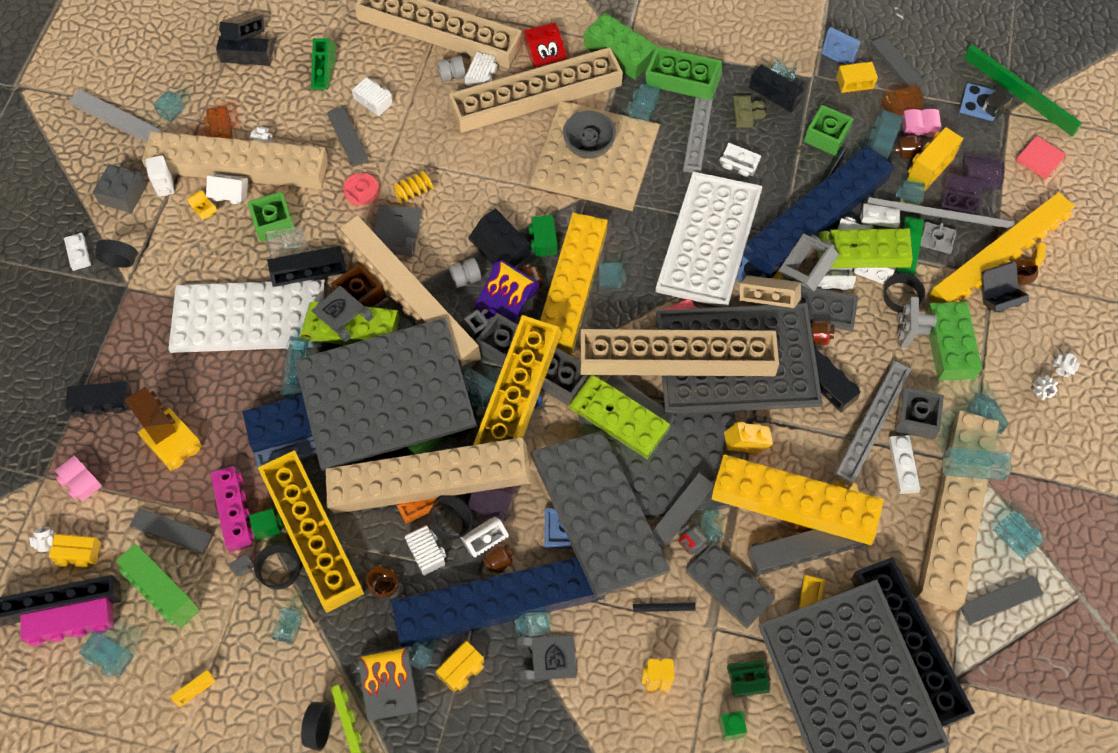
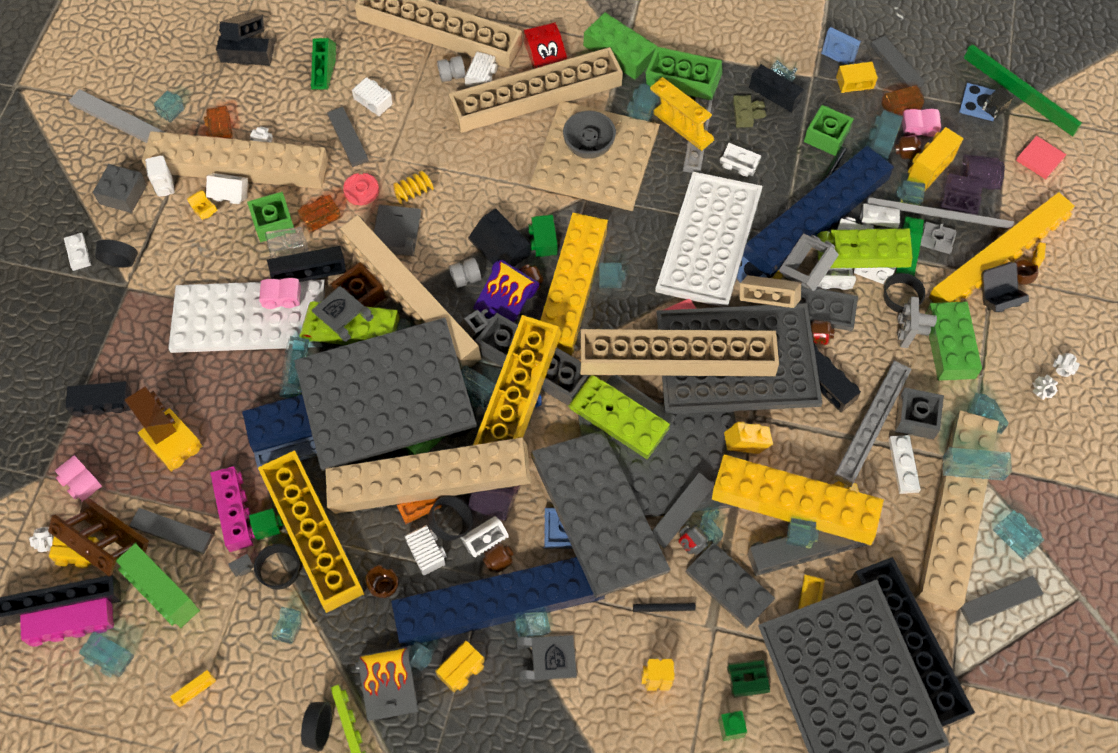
none -> reddish brown fence [48,498,149,576]
none -> bright pink brick [259,278,301,309]
none -> clear orange brick [297,194,341,234]
none -> yellow fence [650,77,714,151]
none -> clear light blue brick [786,518,819,548]

